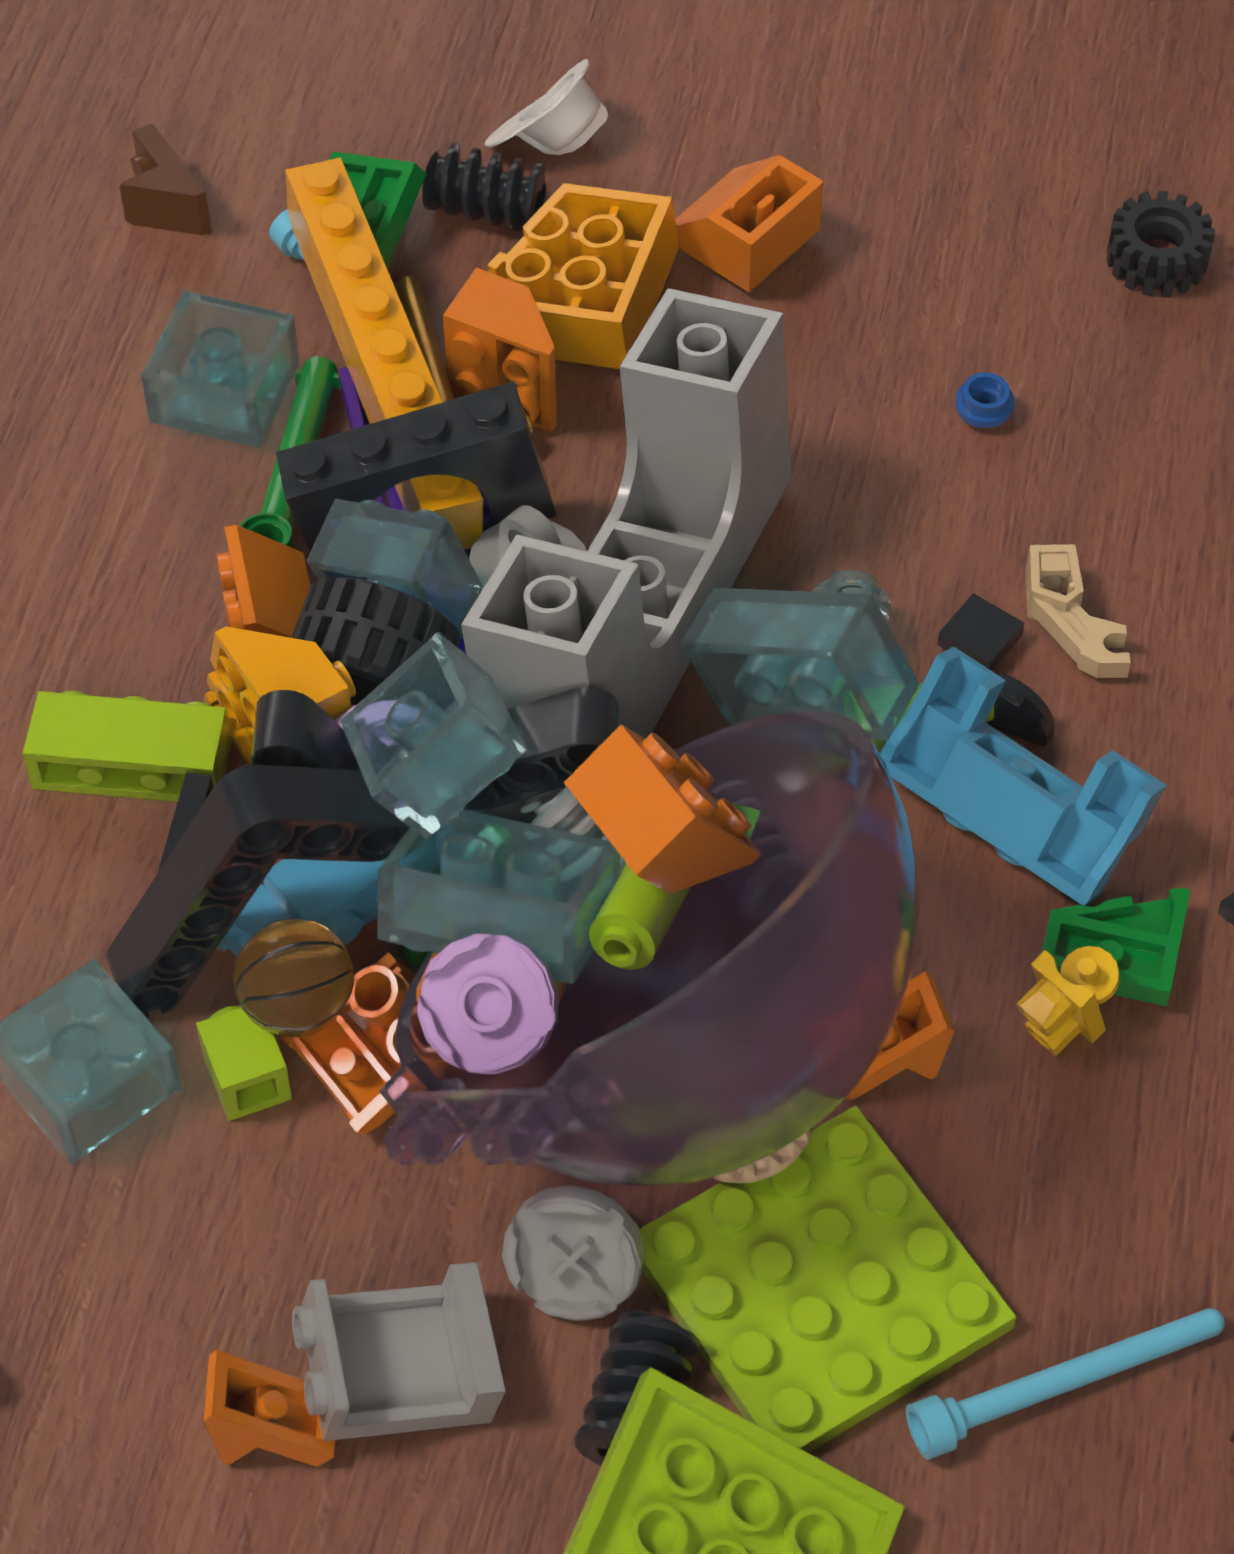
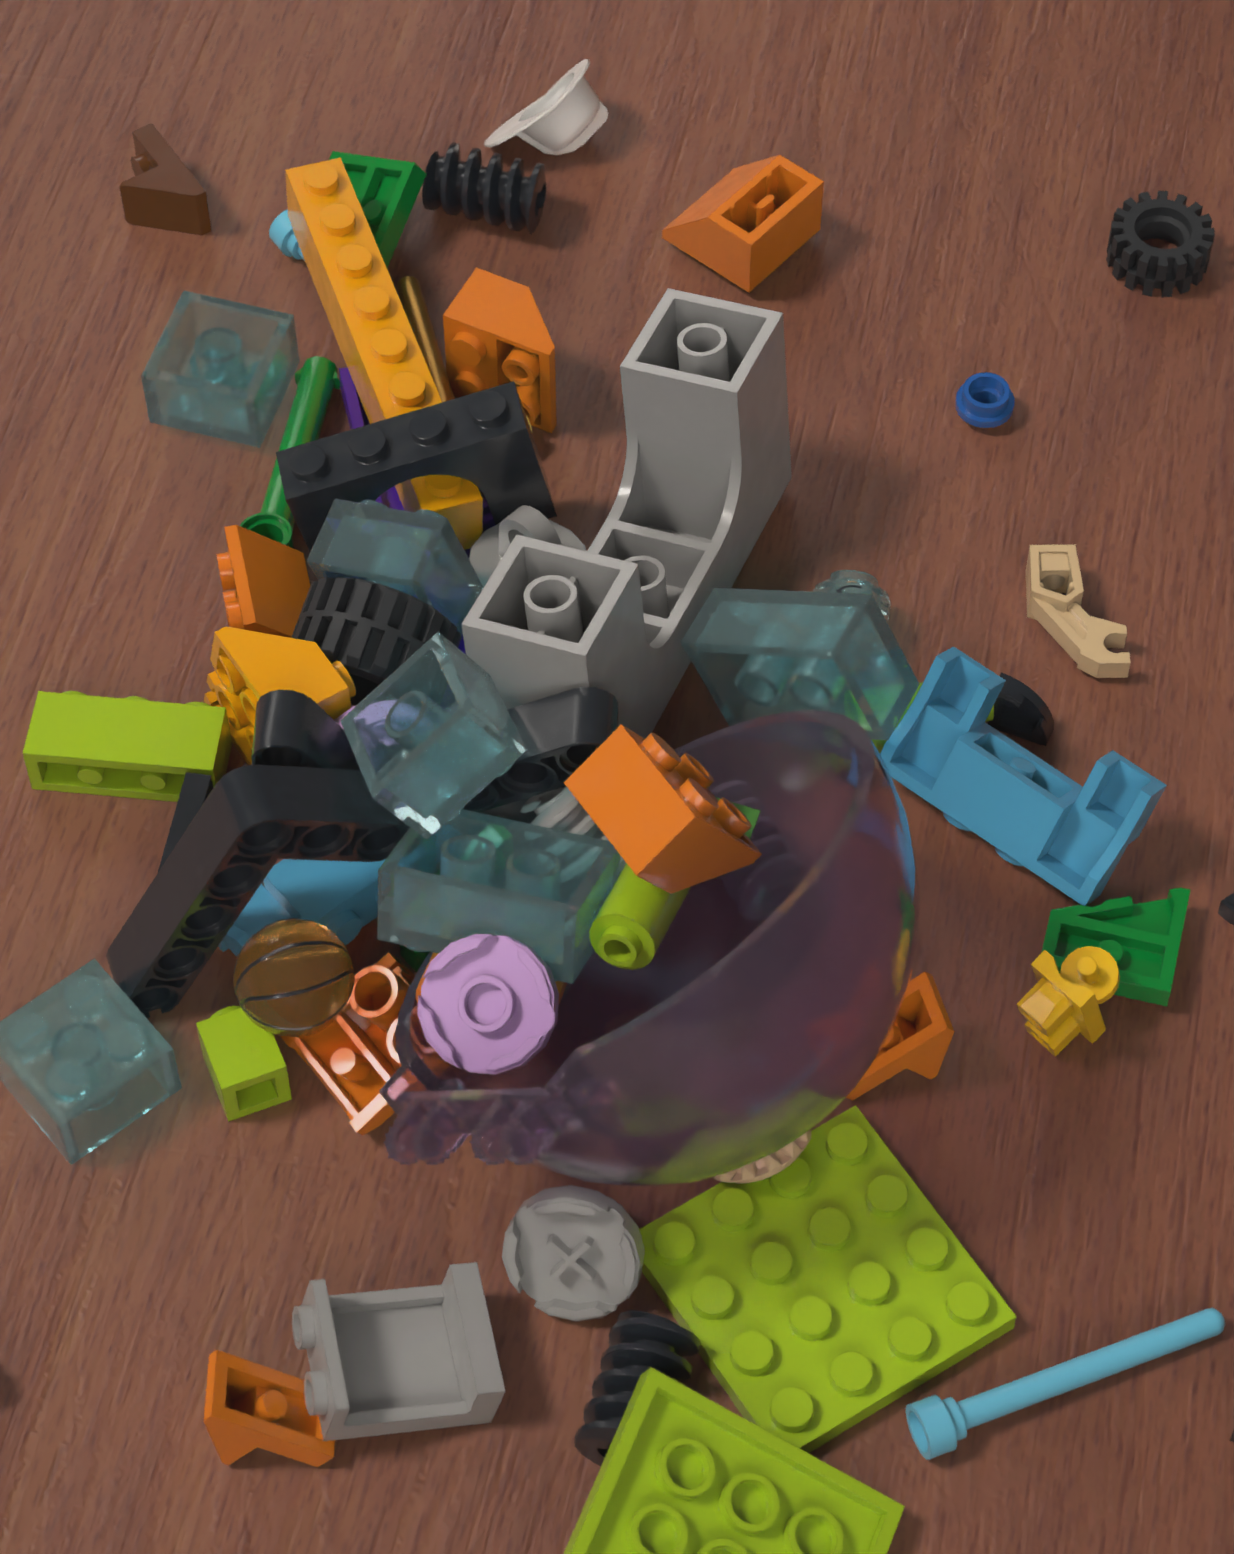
light orange wedge [487,183,680,369] -> none
black tile [937,593,1025,671] -> none

